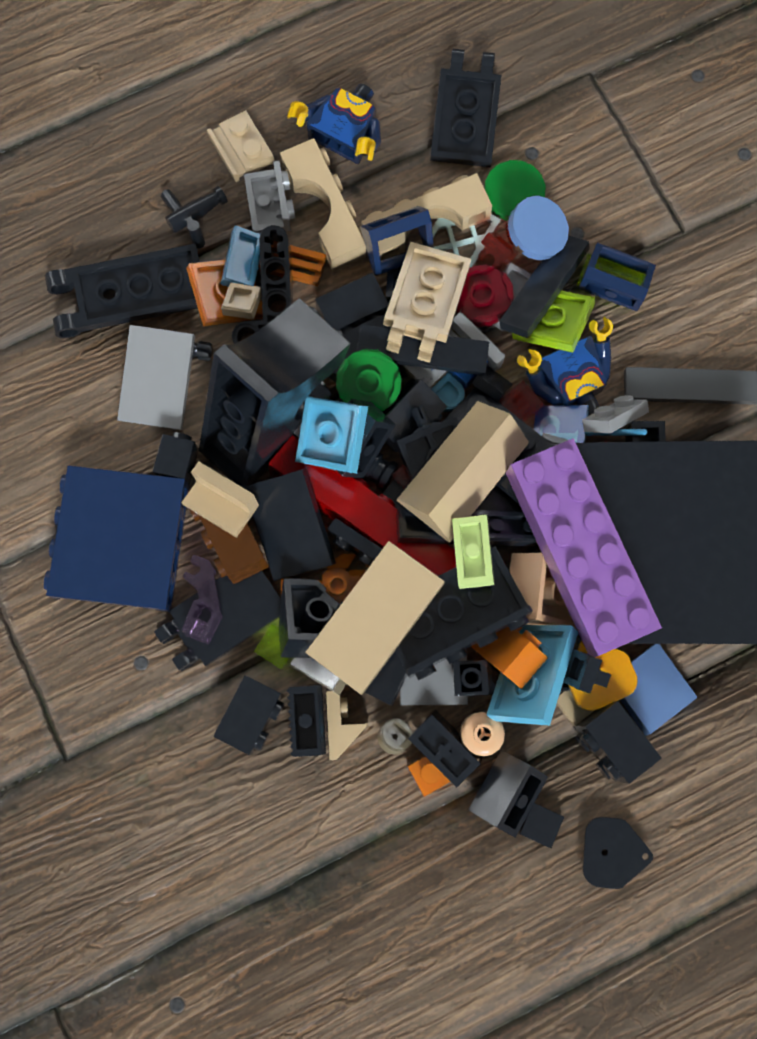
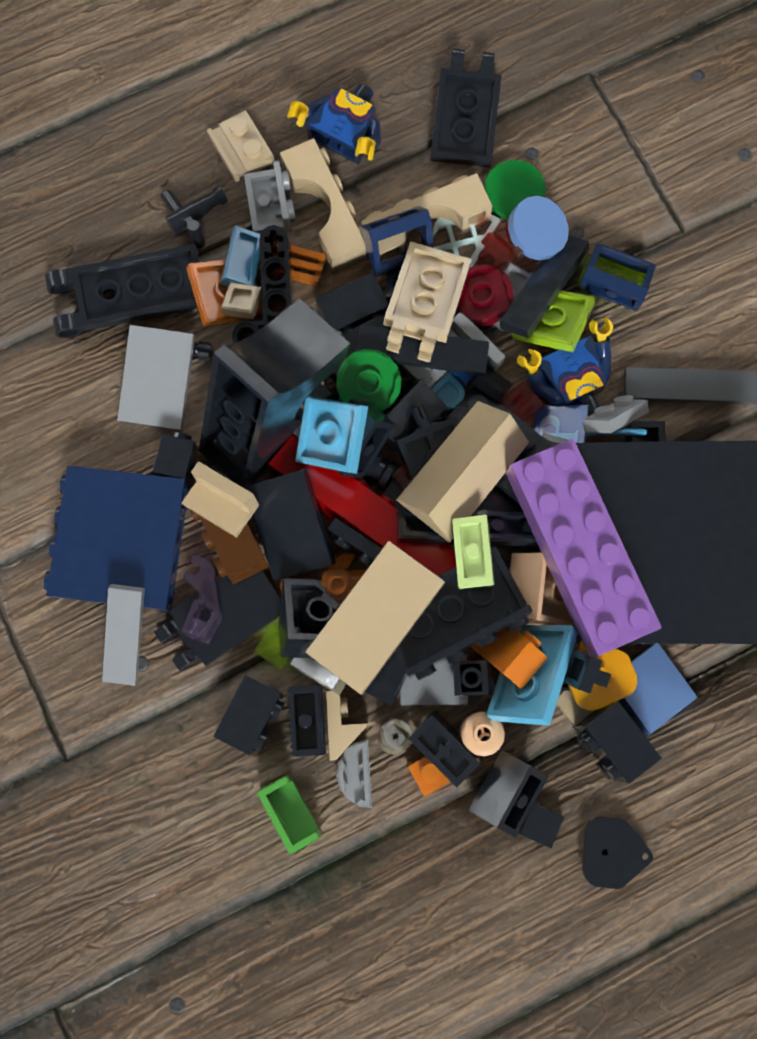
none -> light grey tile [102,584,145,686]
none -> bright green panel [257,774,322,855]
none -> light grey plate [336,739,372,808]

